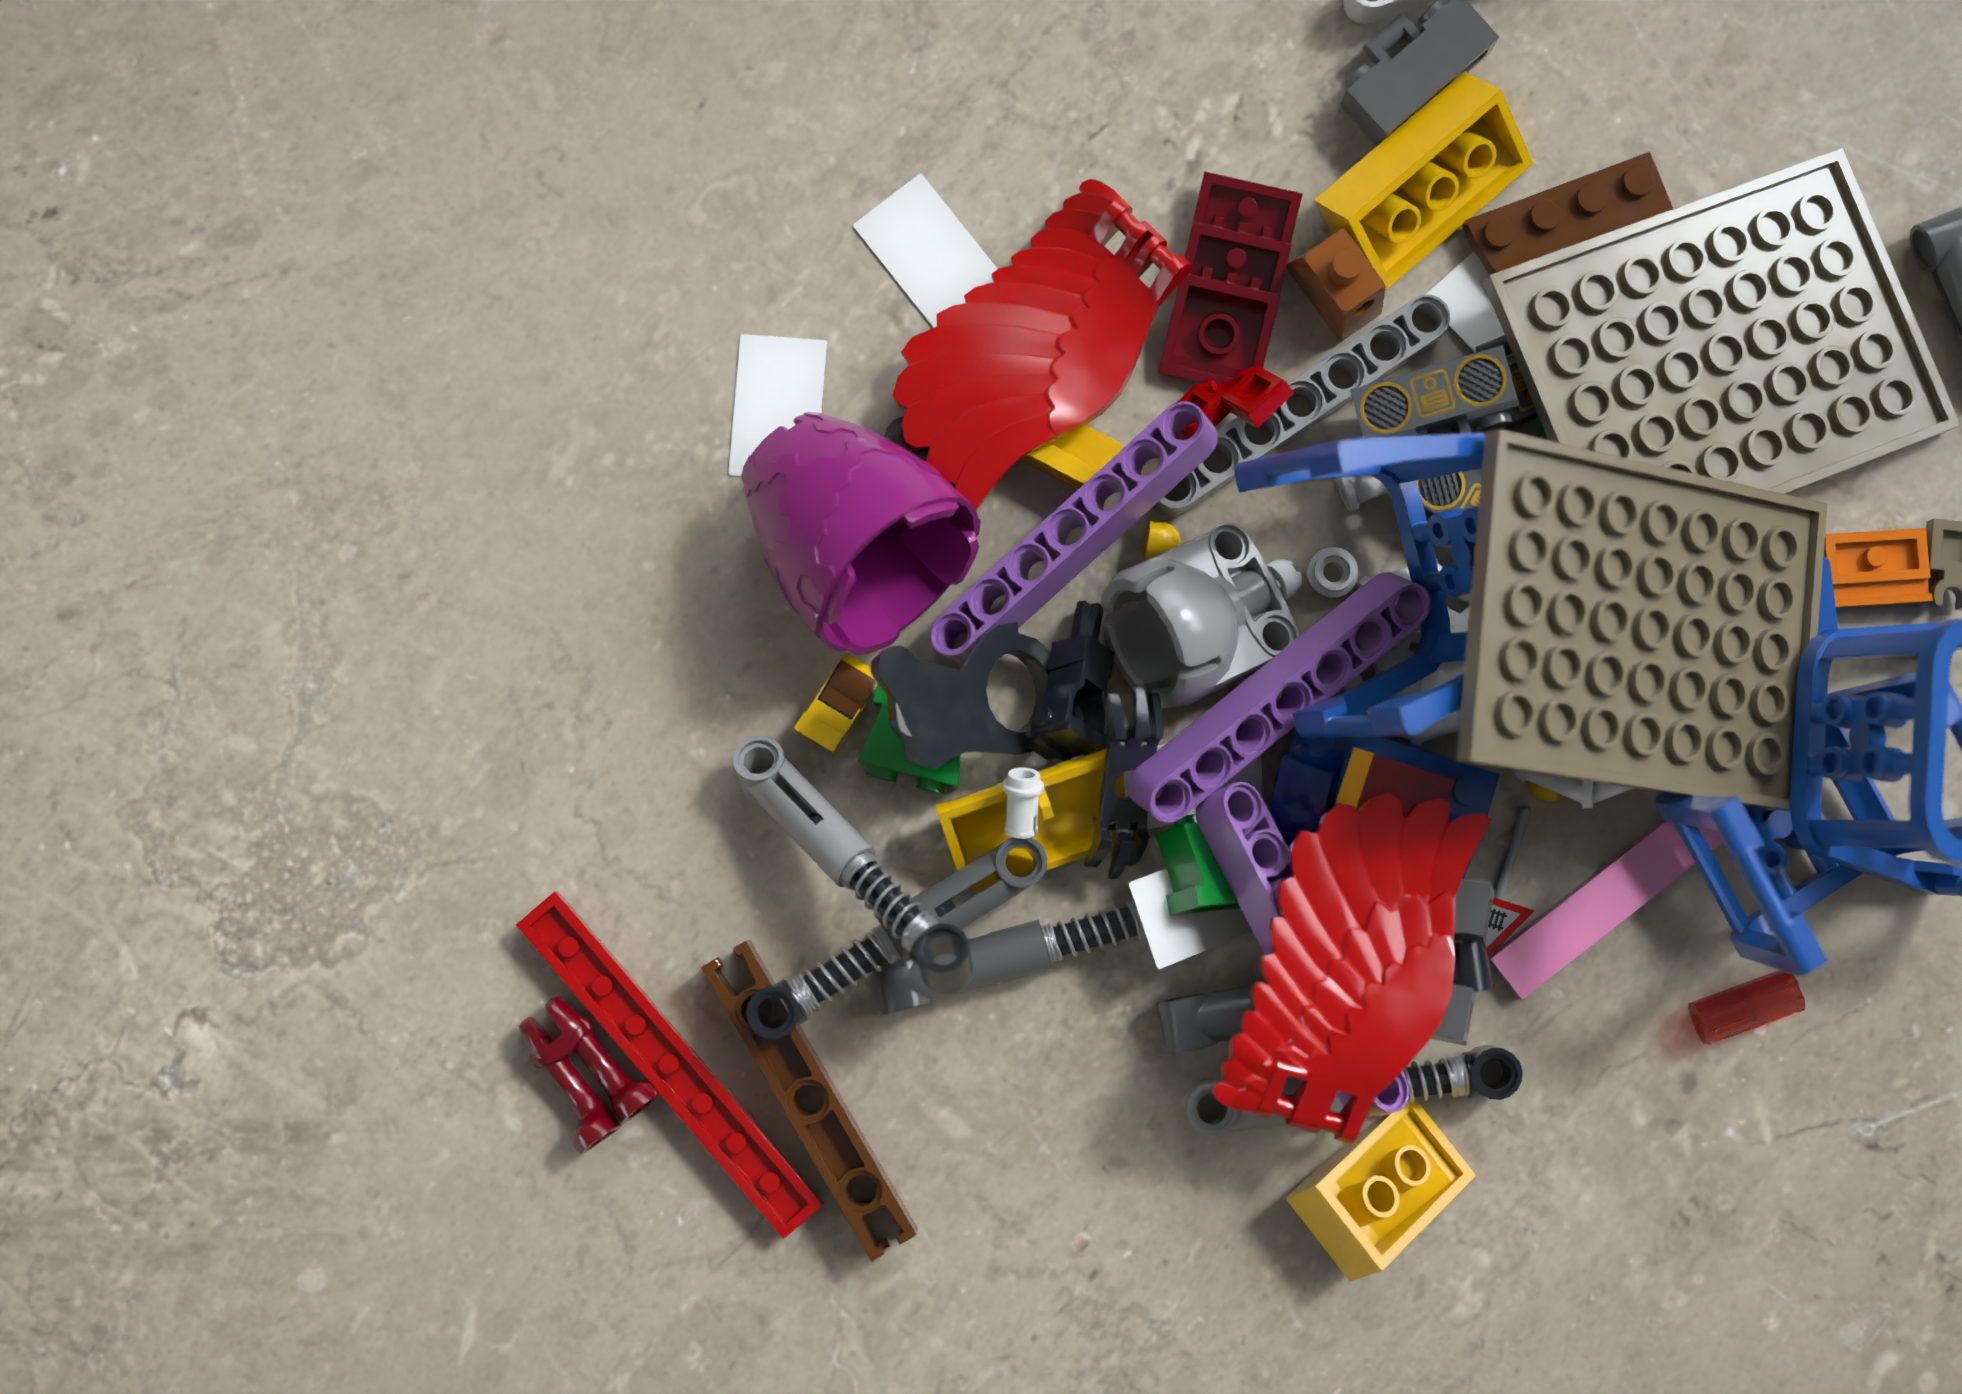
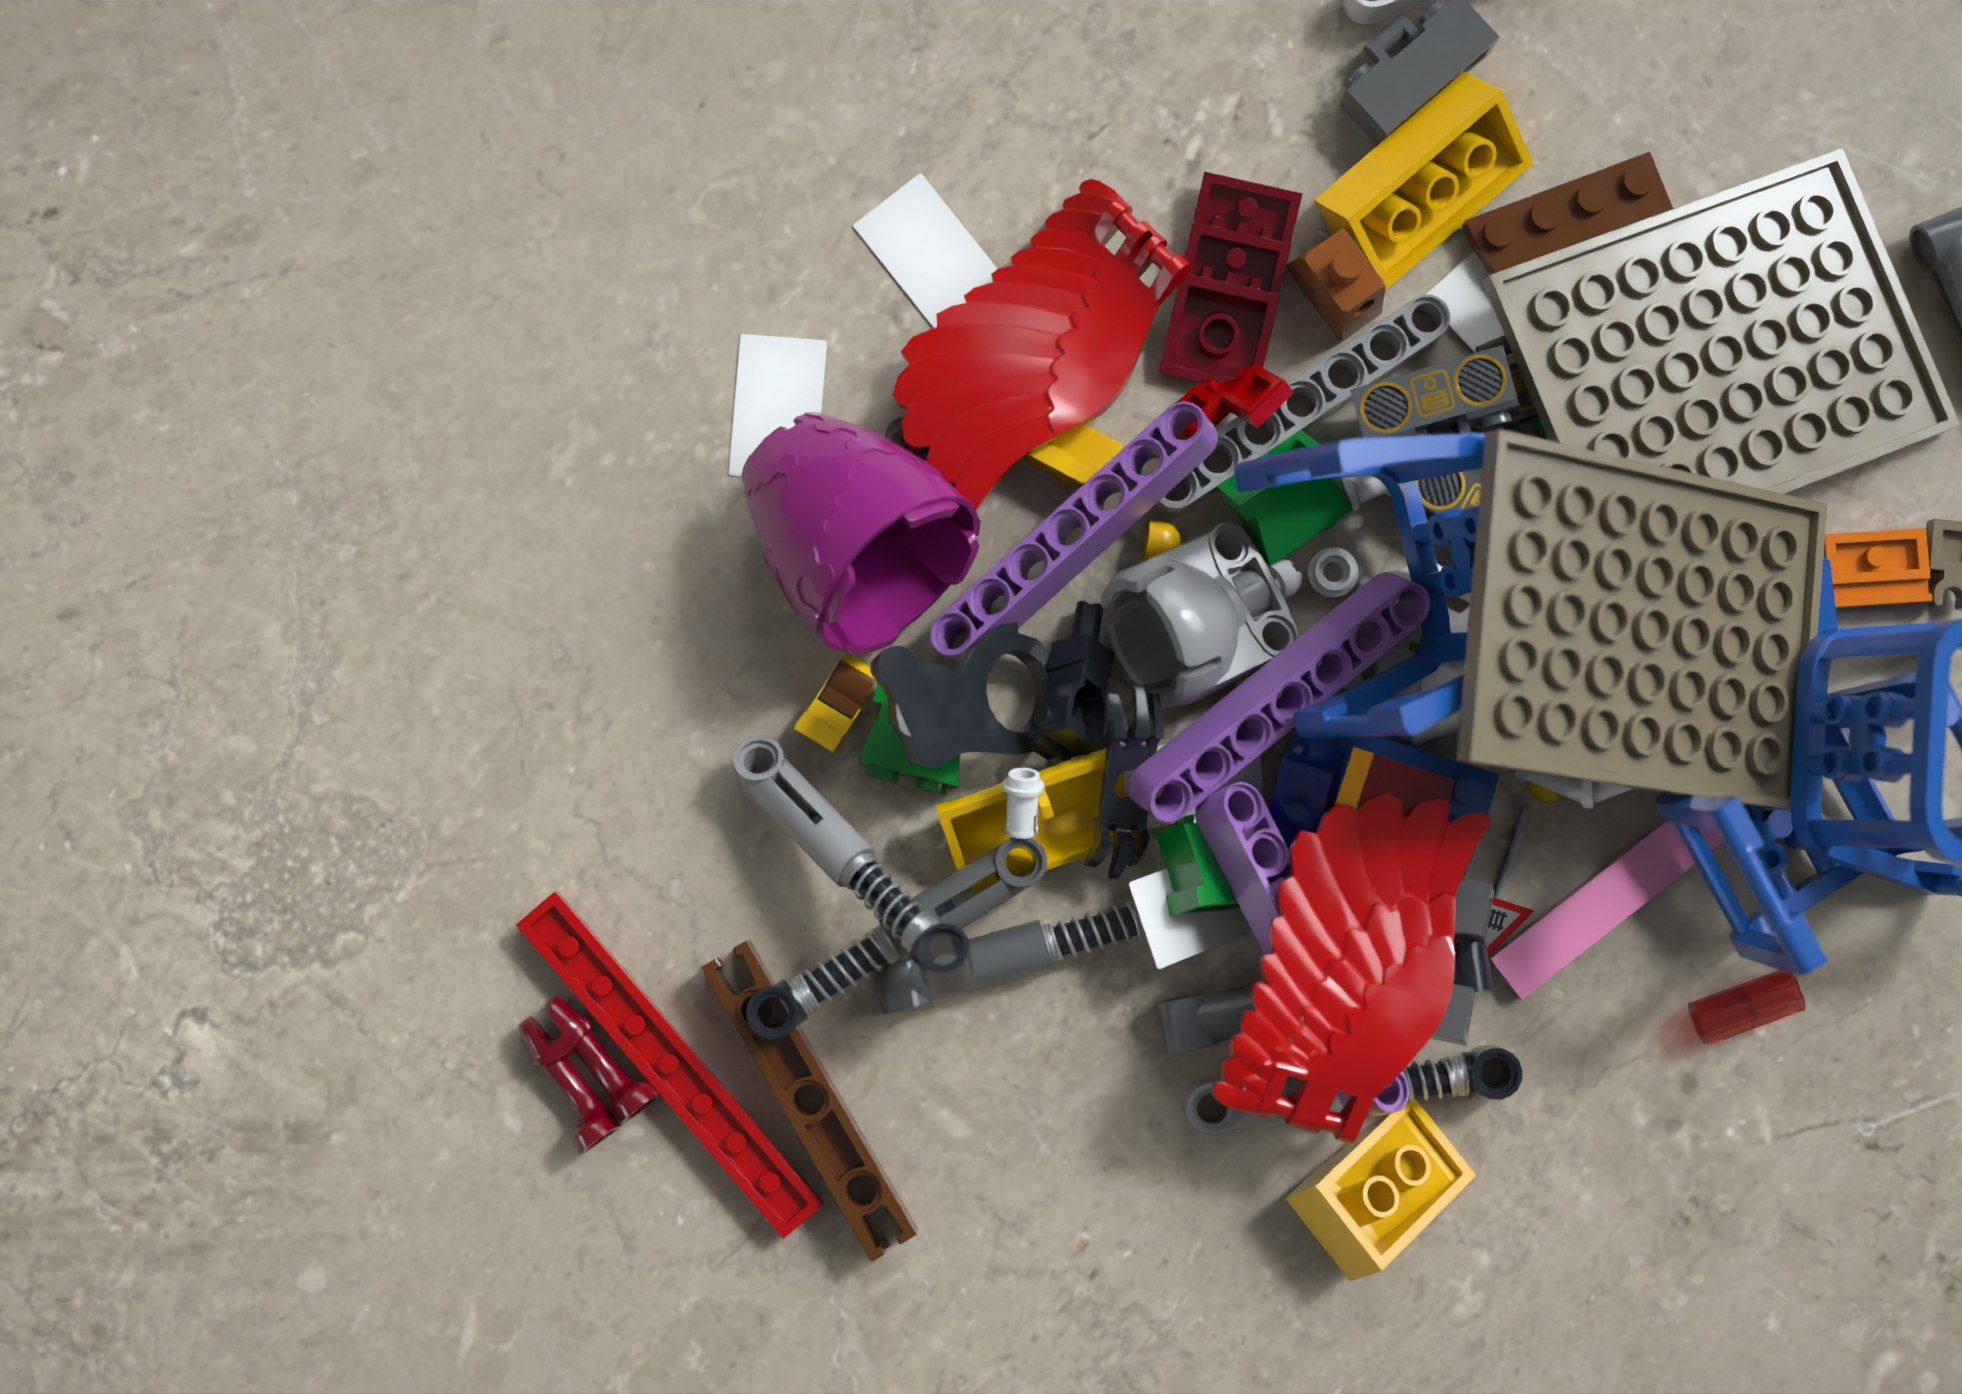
none -> green hips [1217,430,1354,566]

